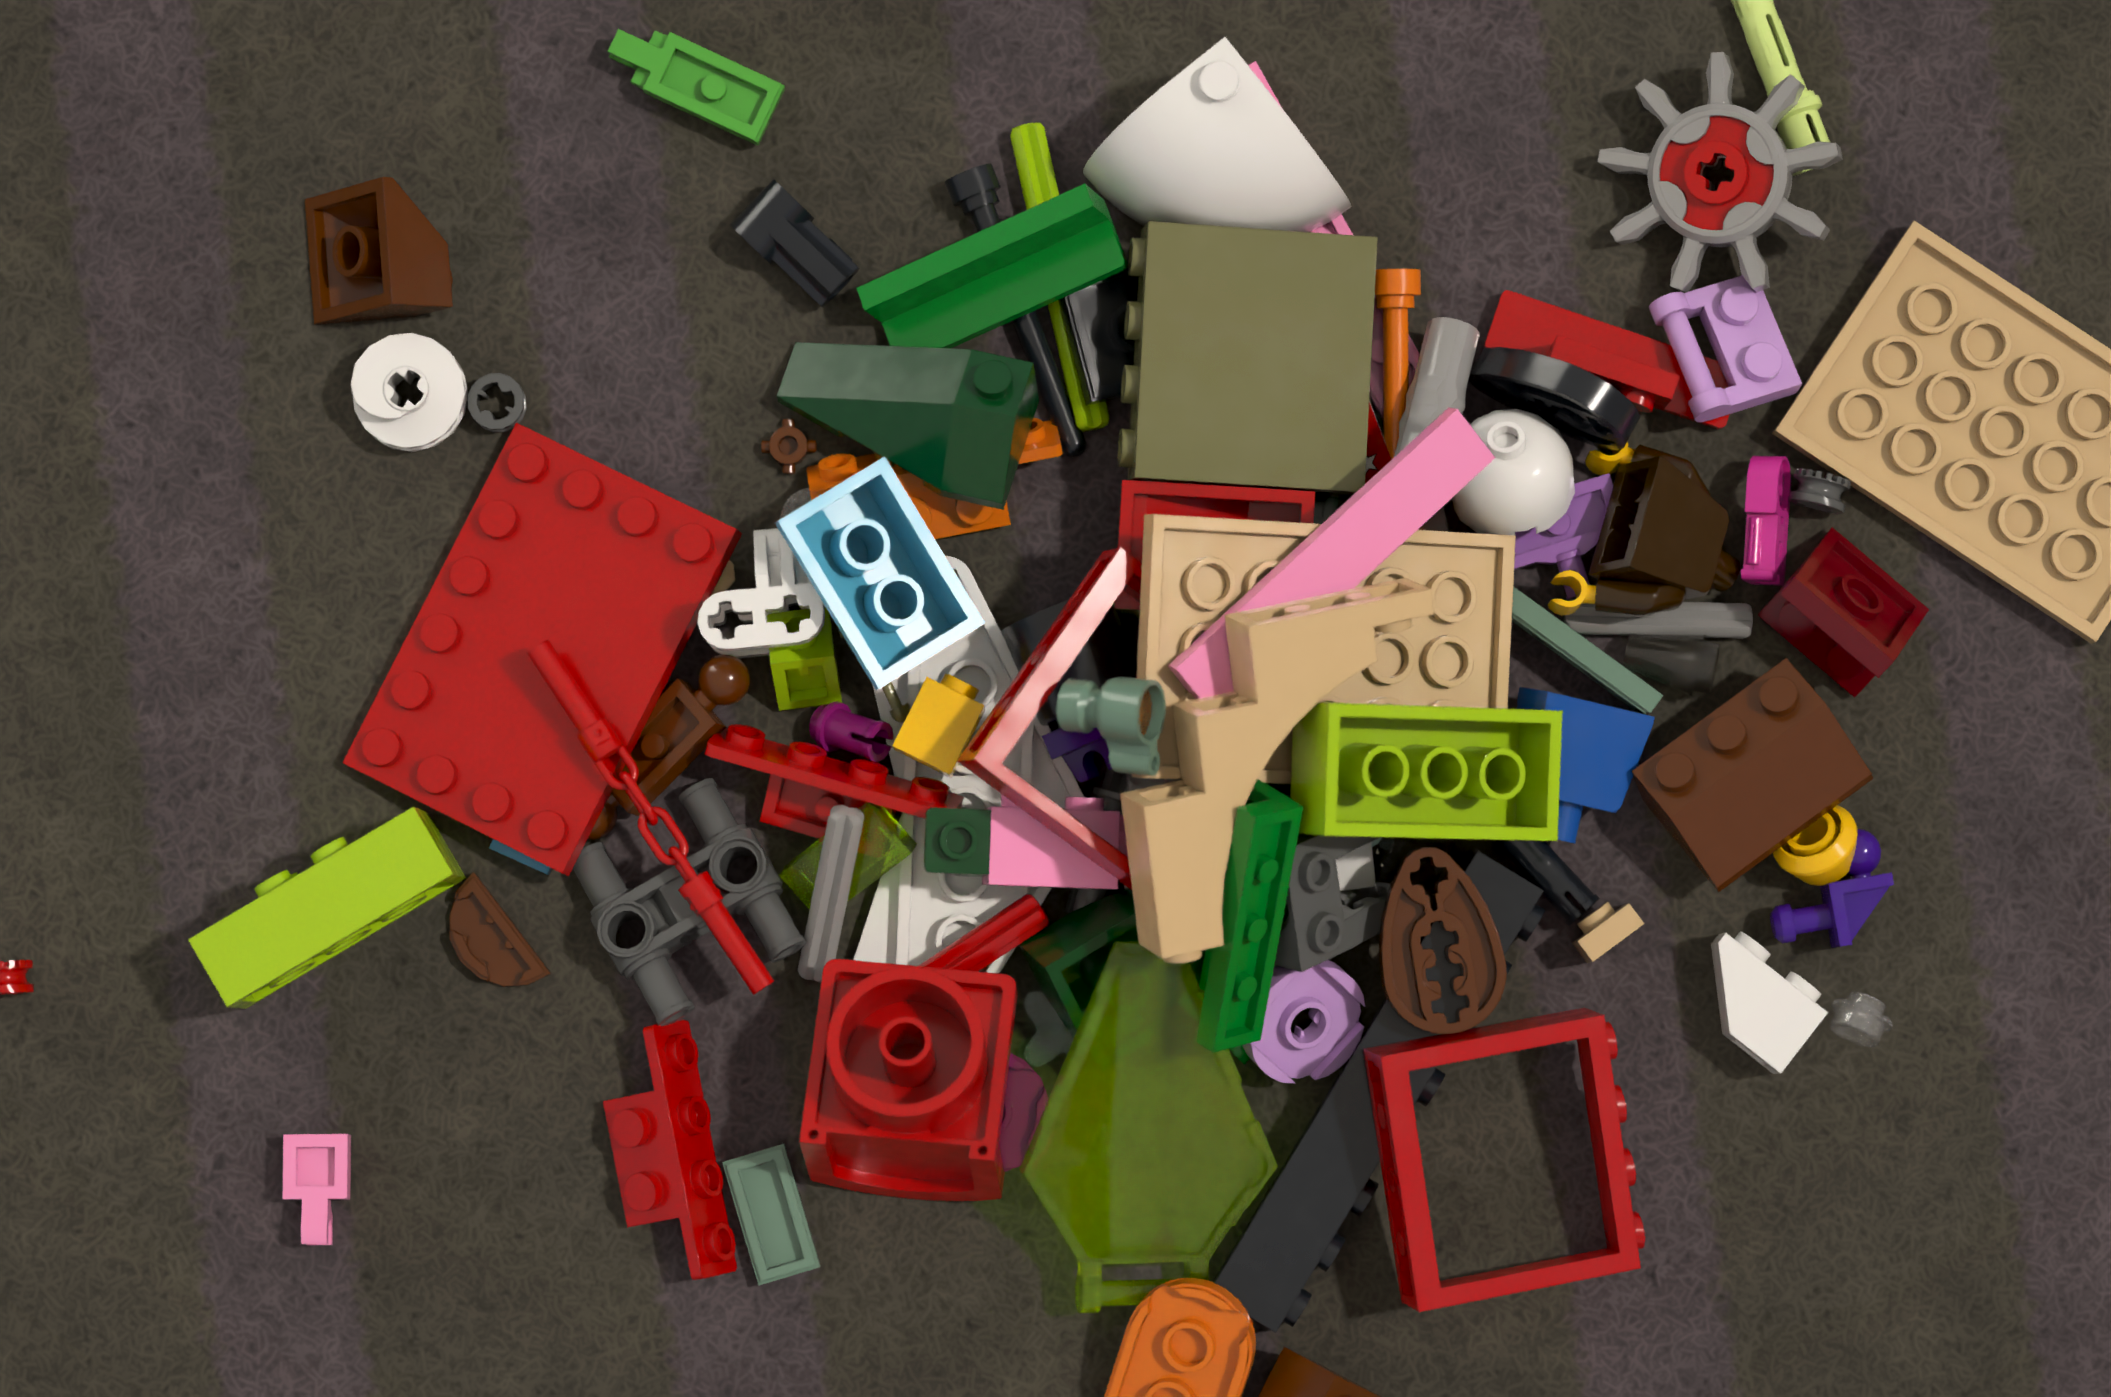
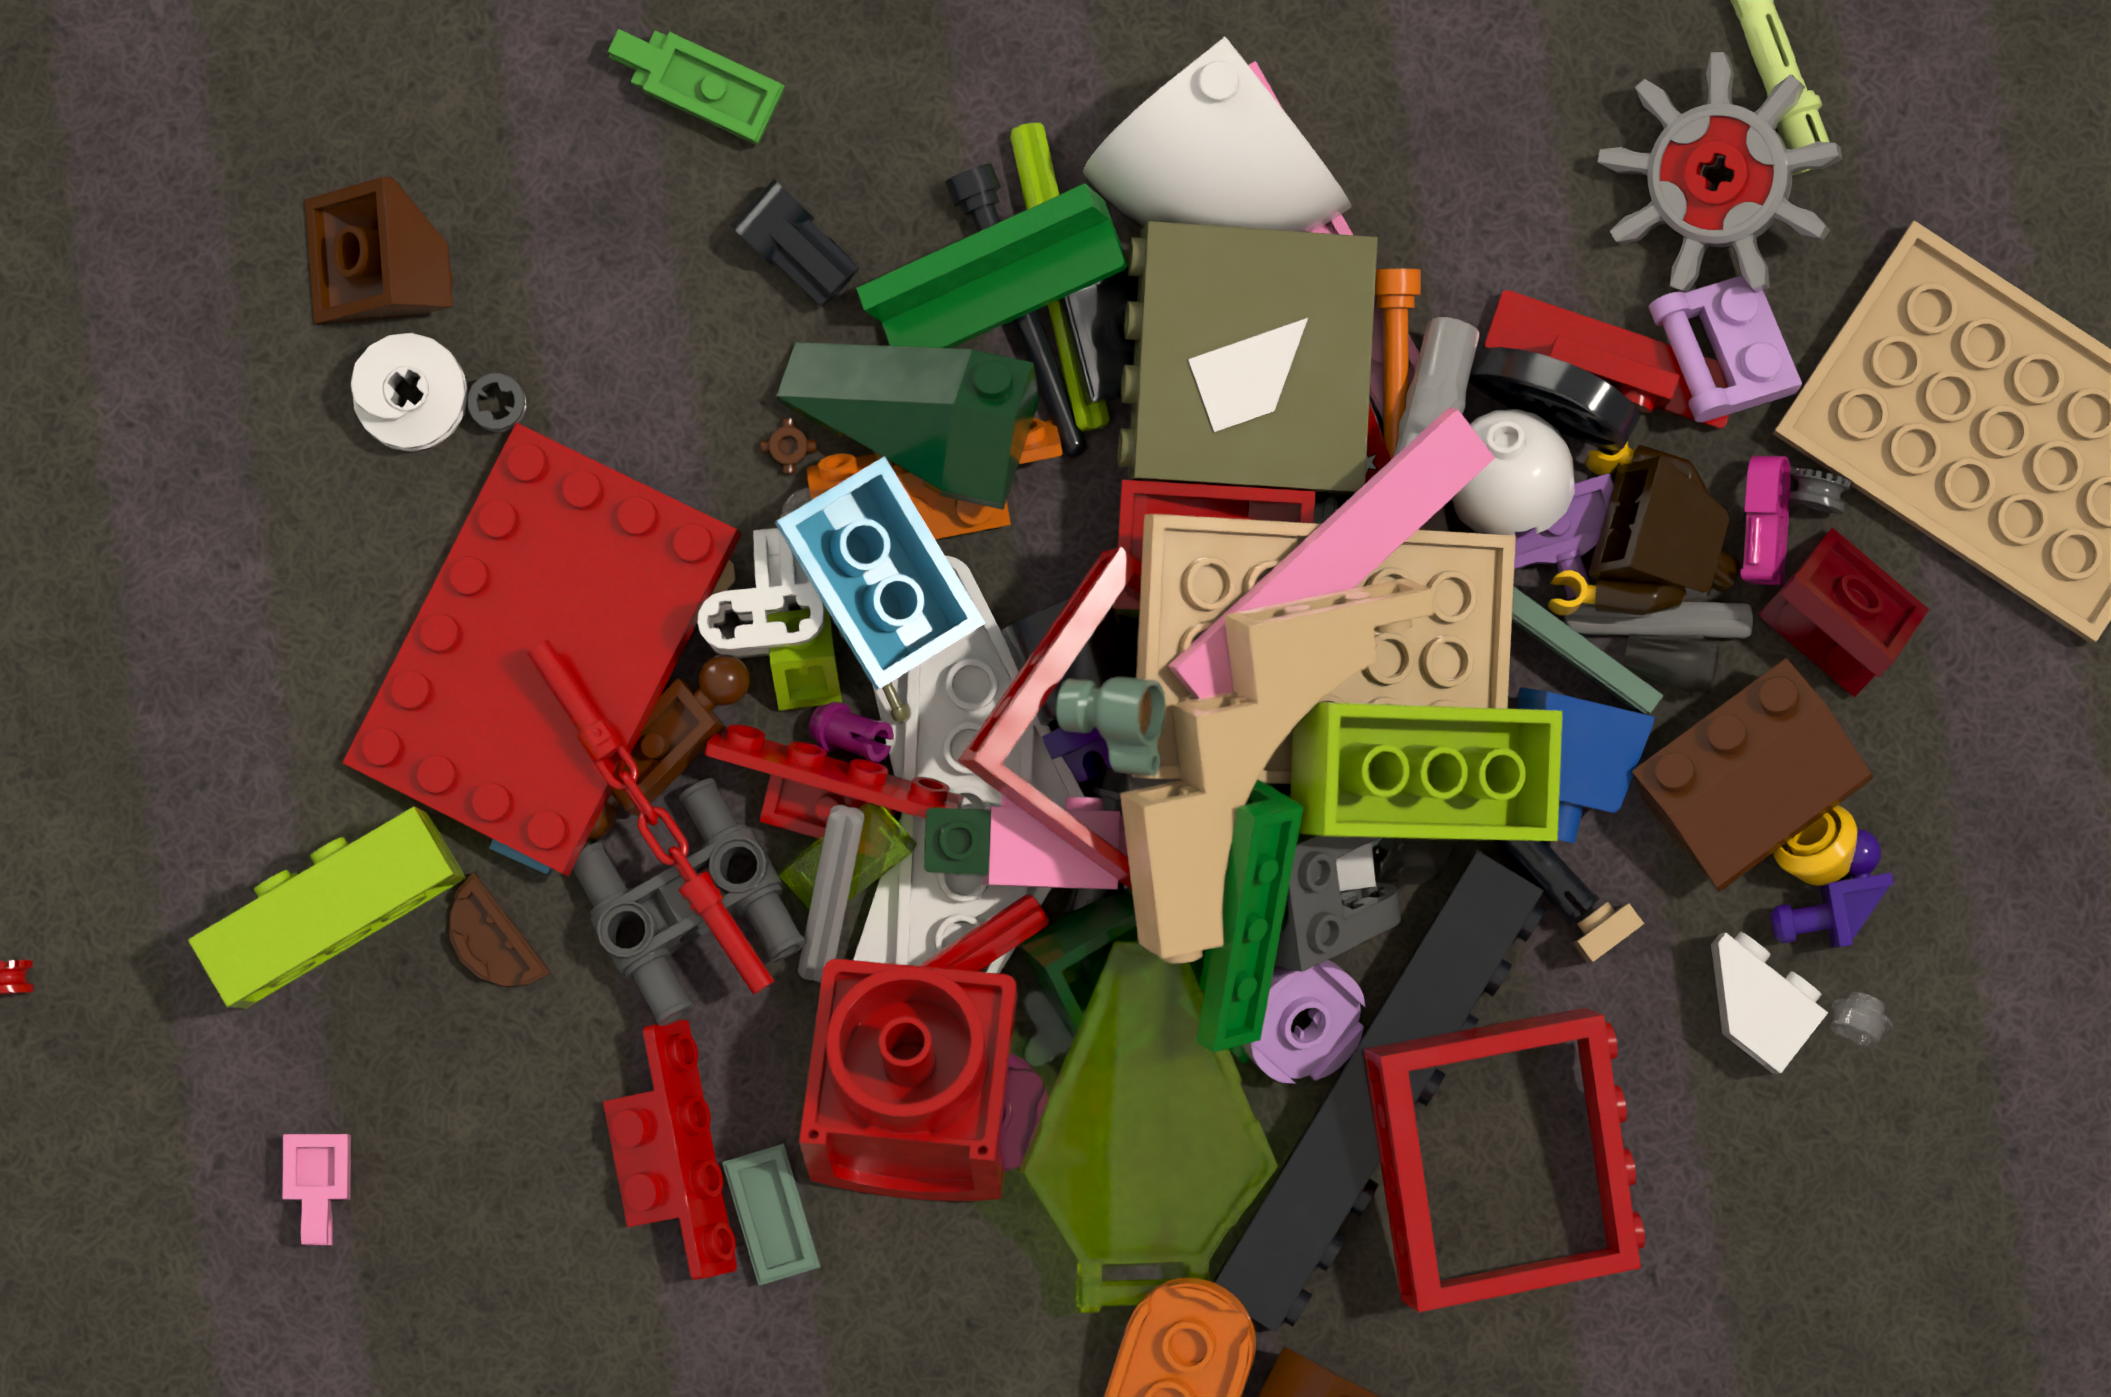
yellow brick [892,673,986,778] -> none
reddish brown piece [1379,847,1507,1034] -> none
none -> white sticker [1188,318,1308,432]

